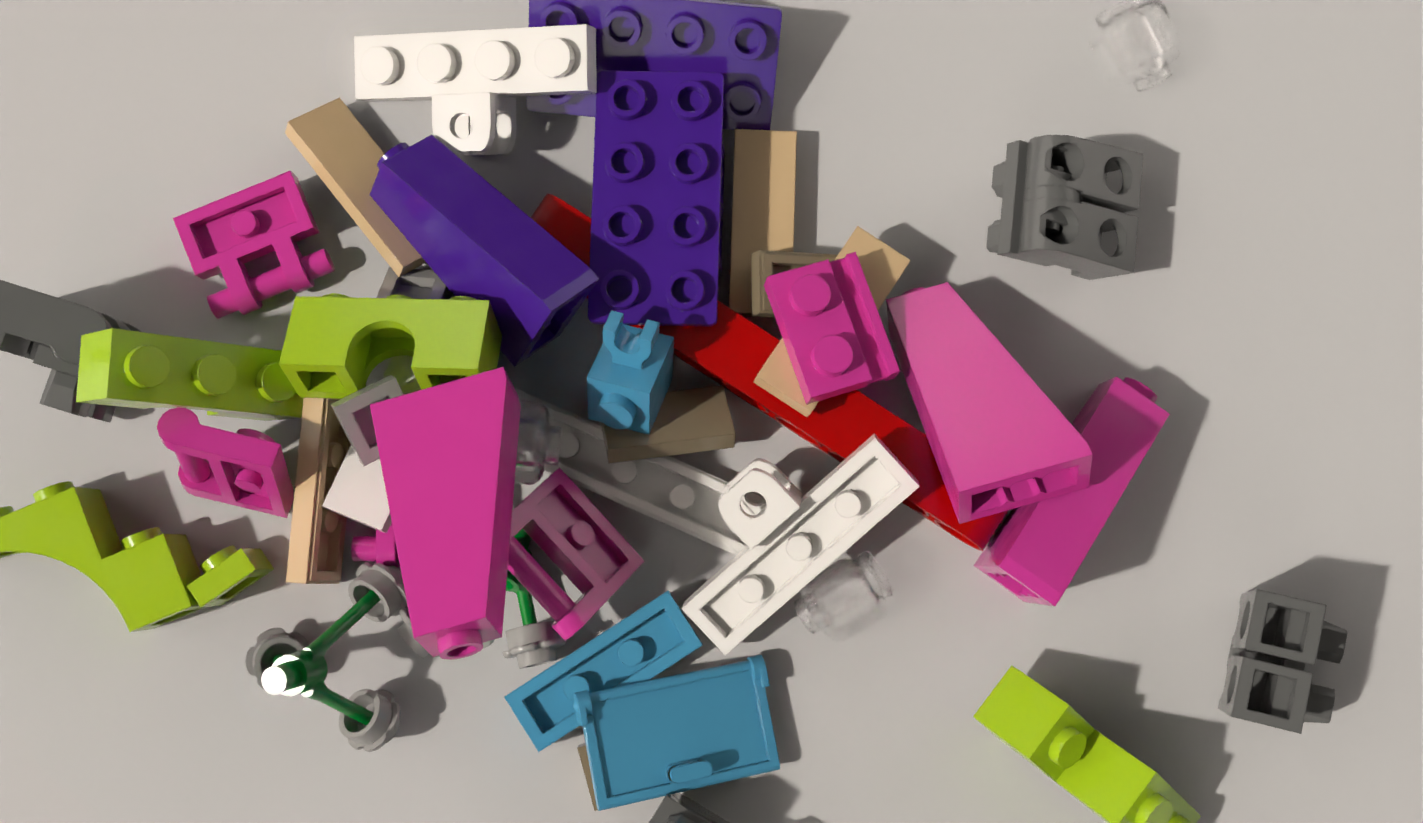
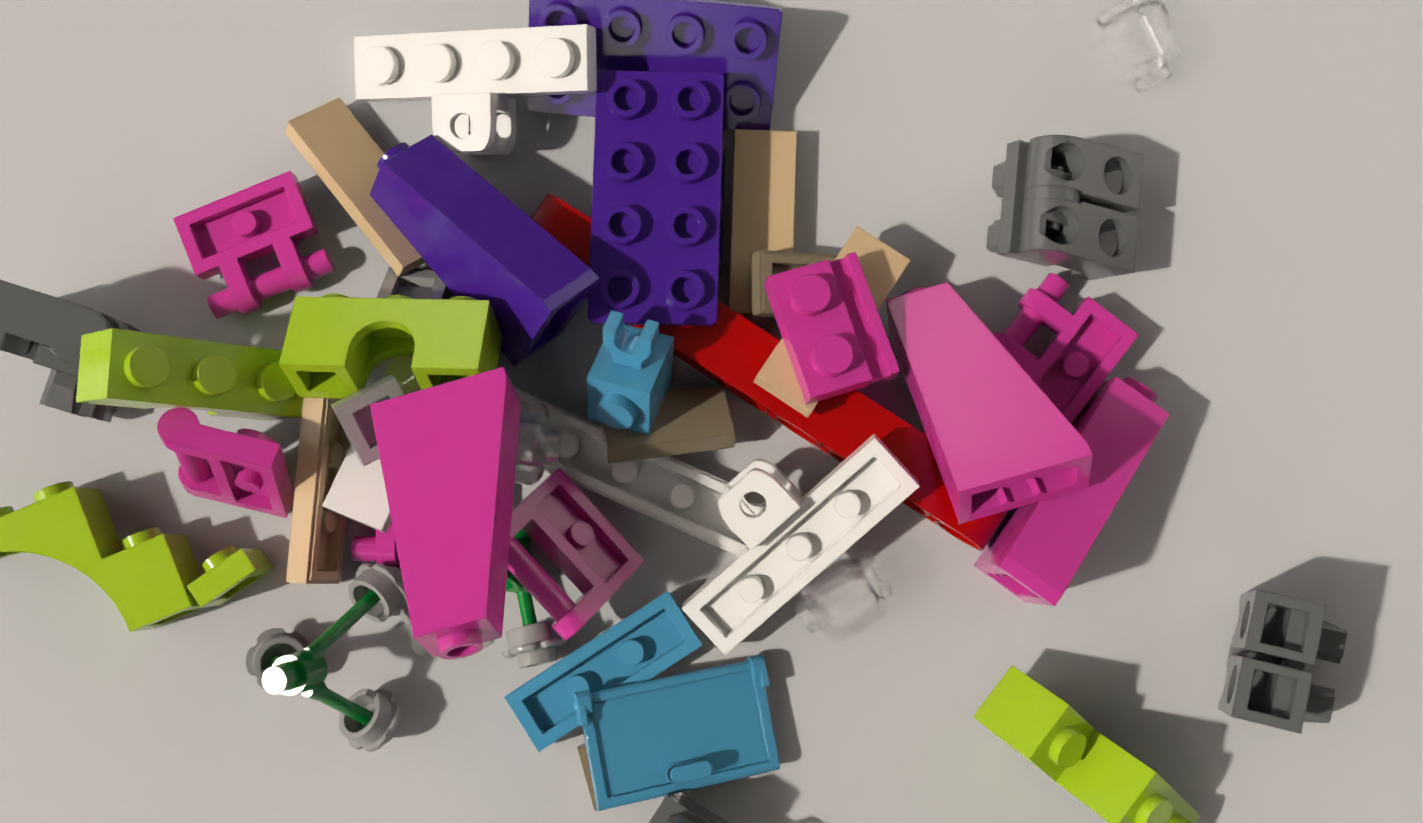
none -> dark pink plate [994,273,1139,424]

